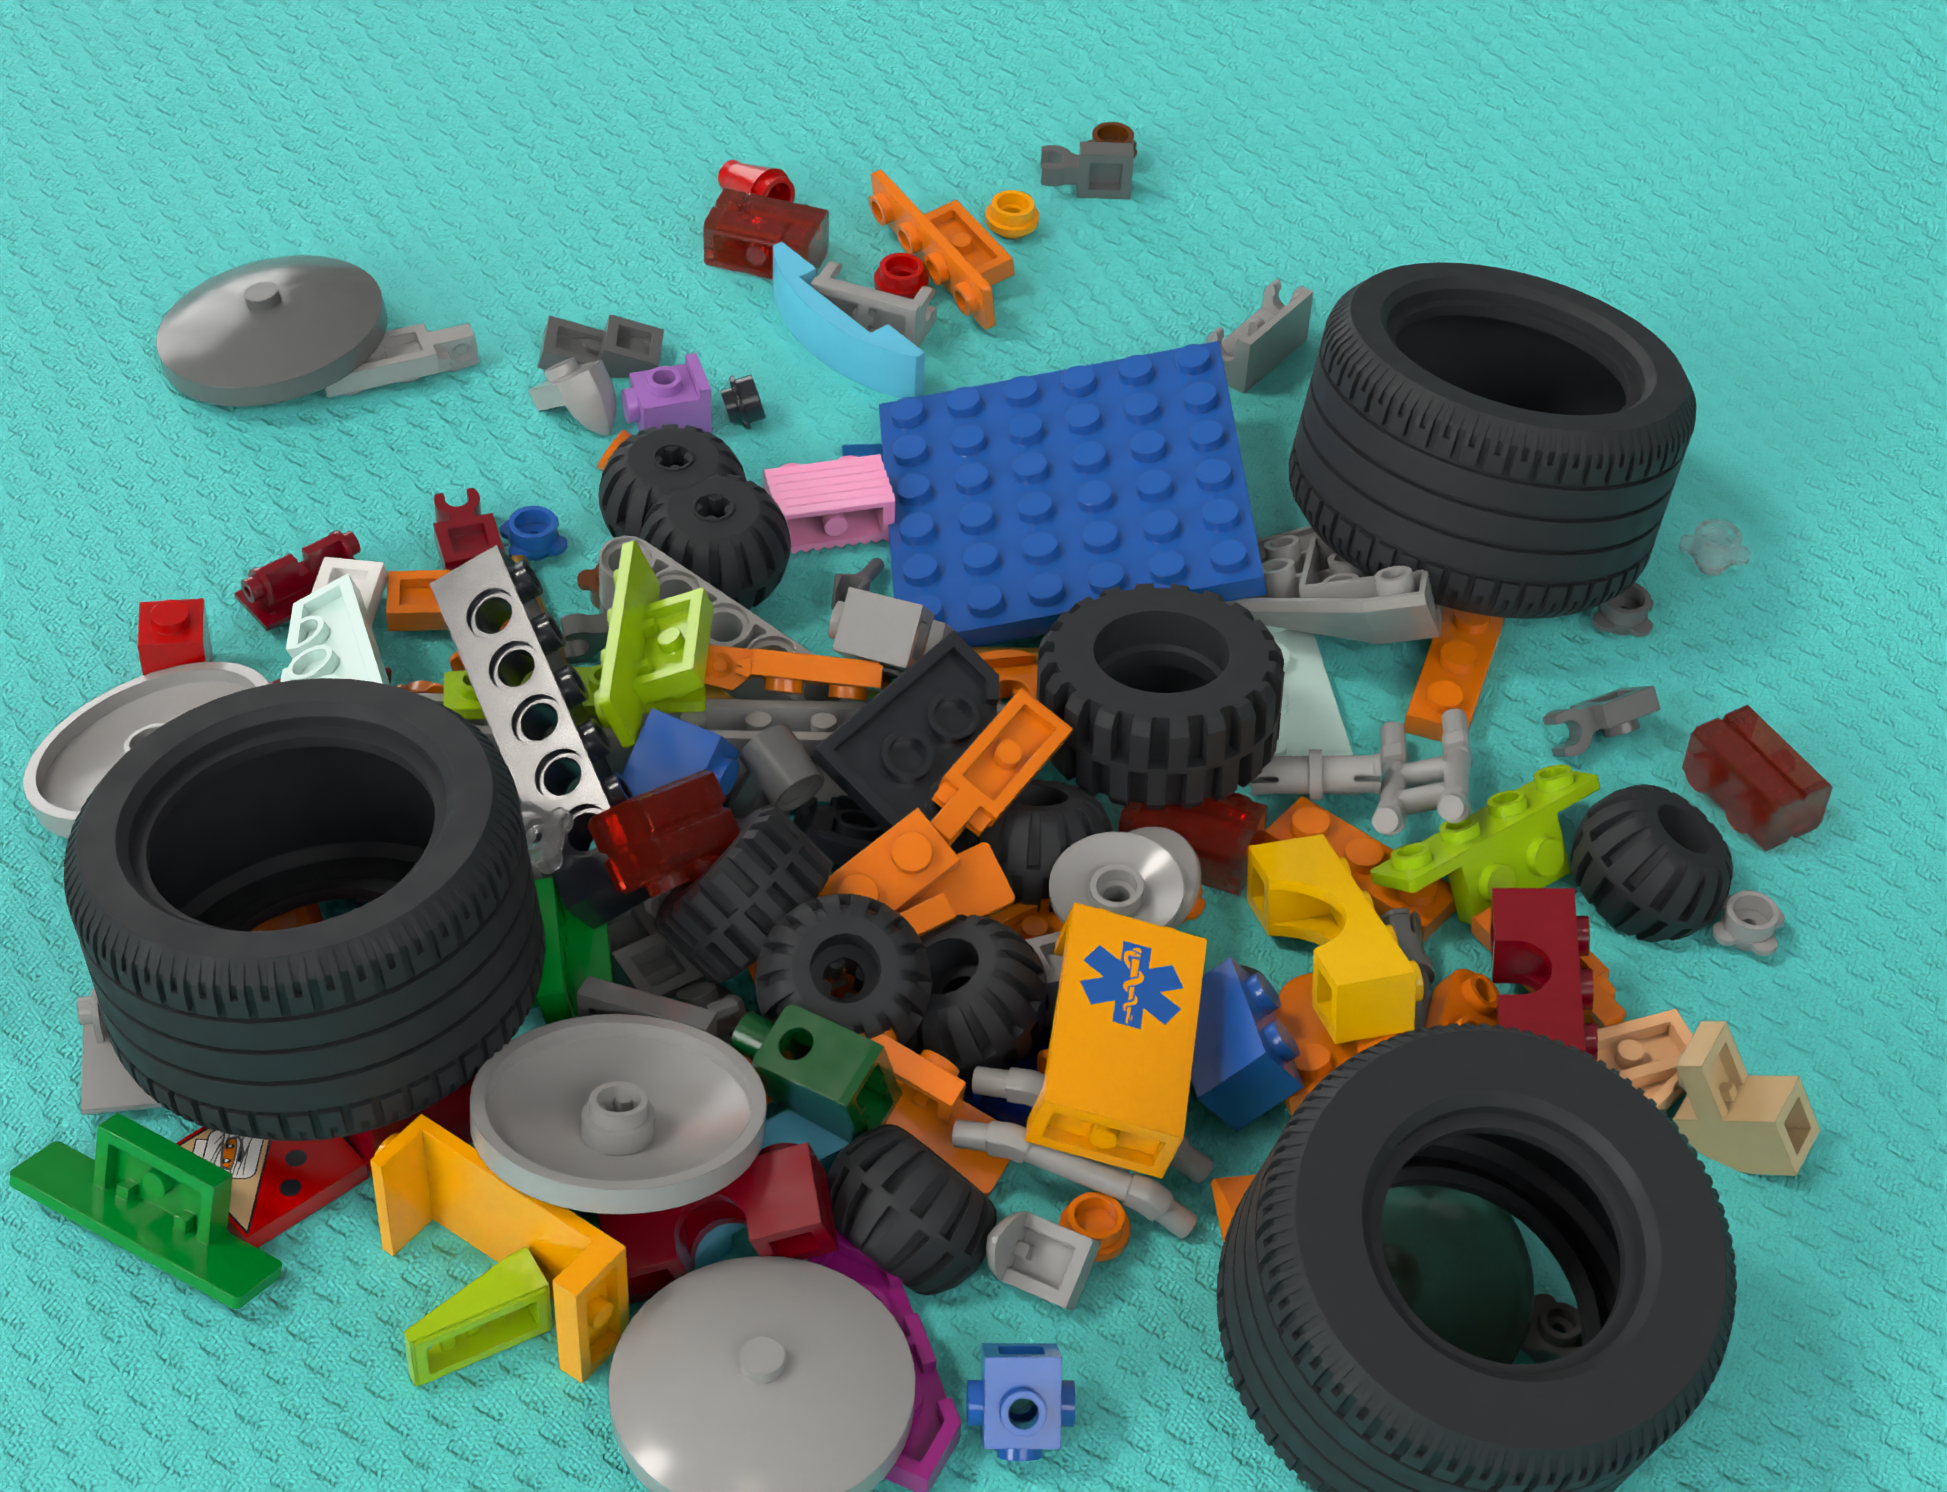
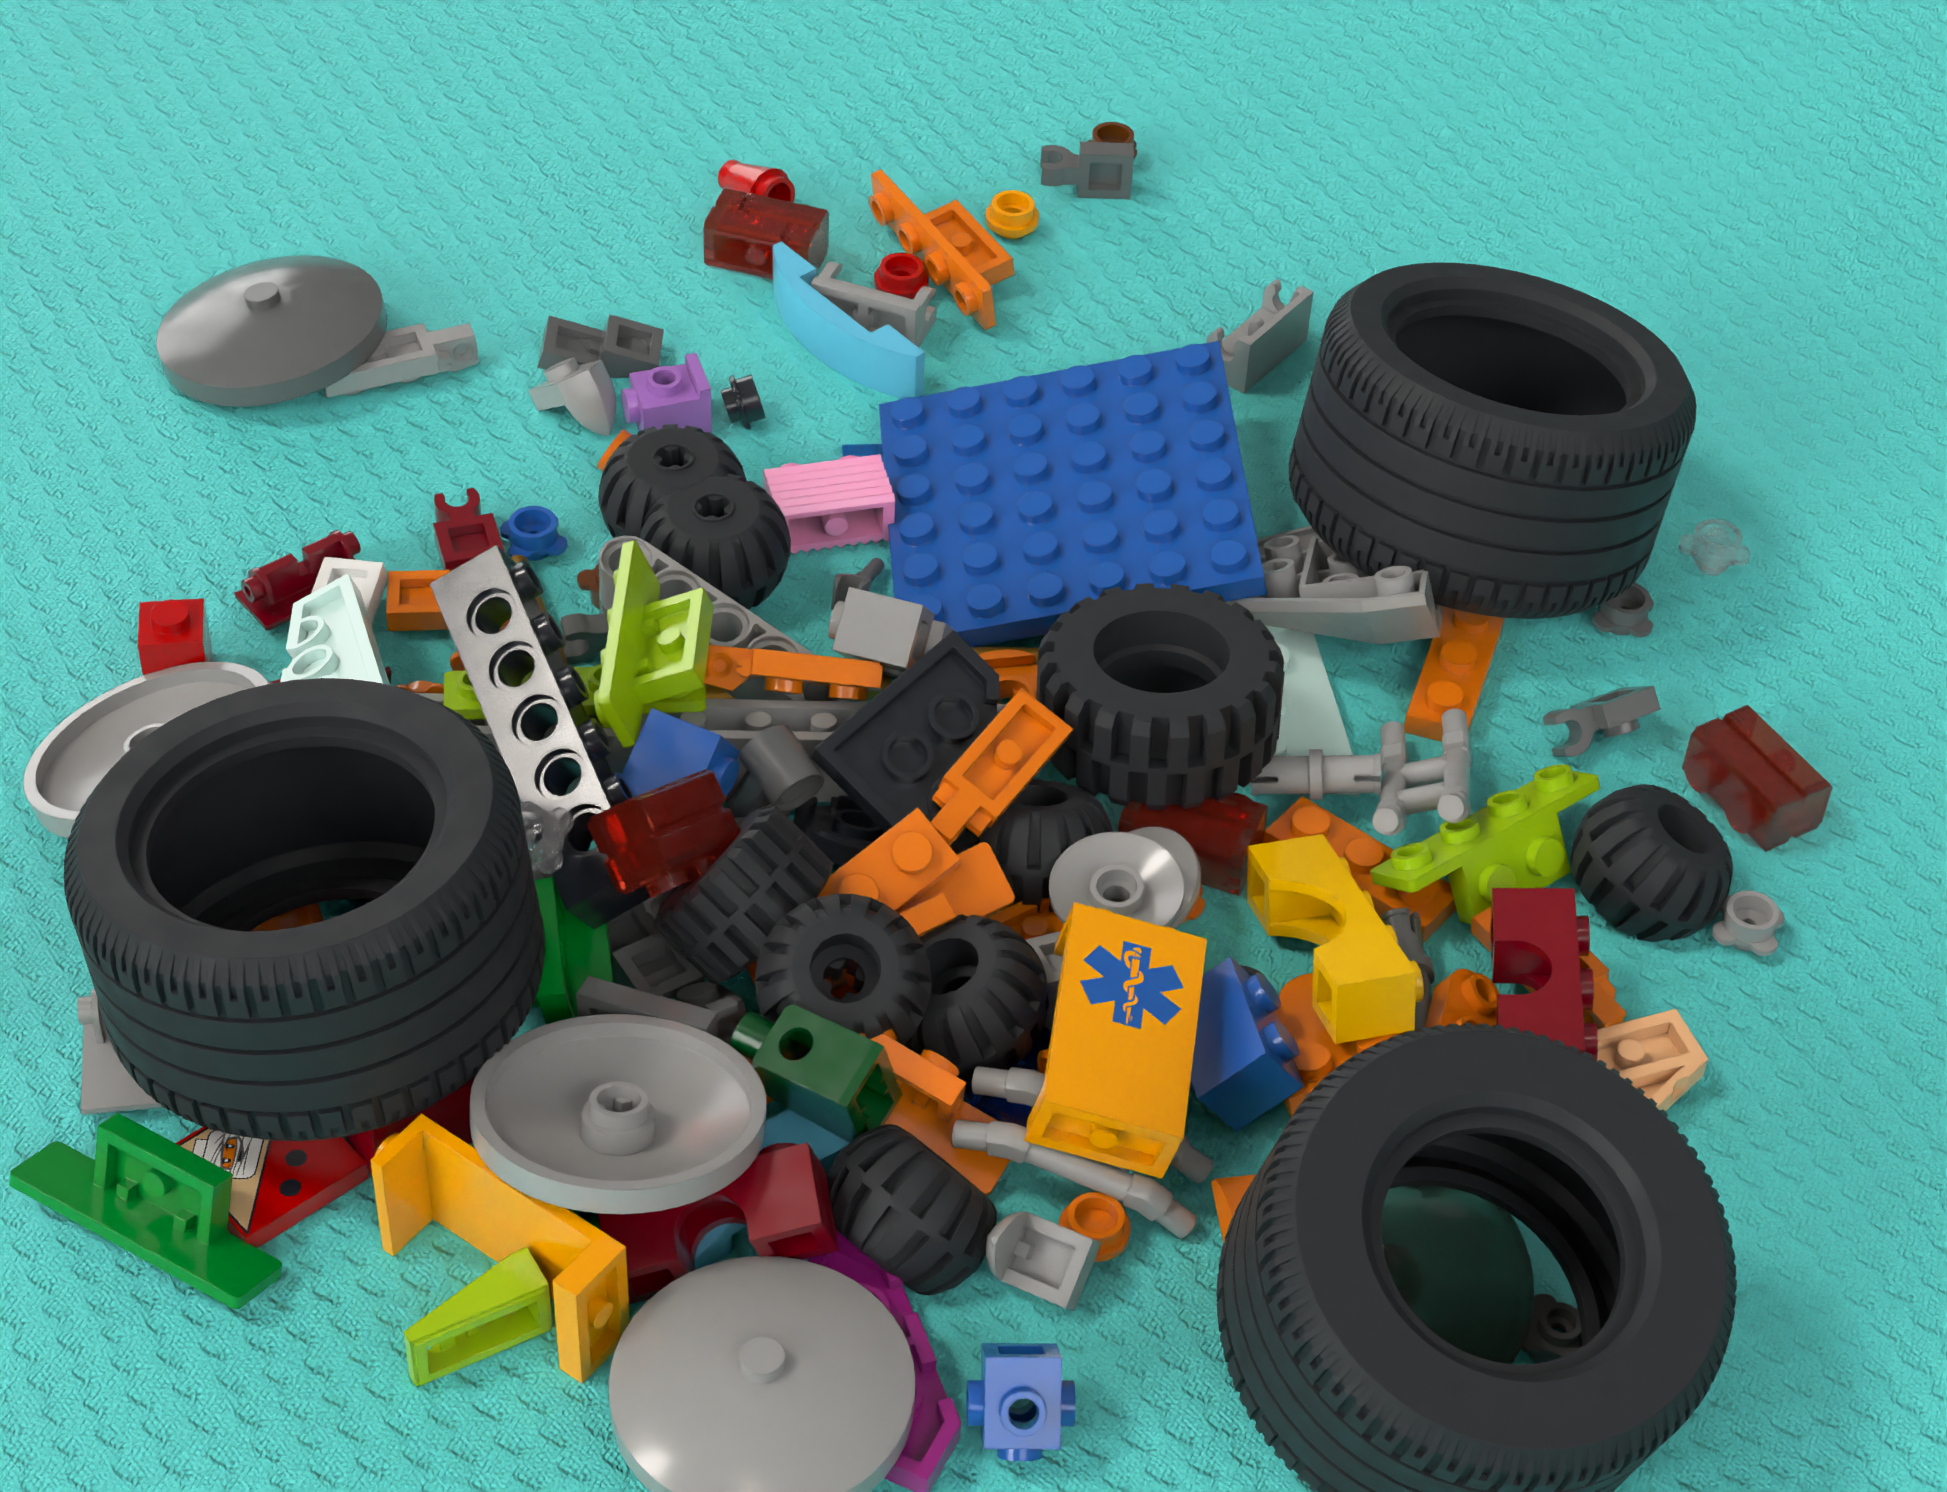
tan brick [1673,1021,1820,1176] -> none

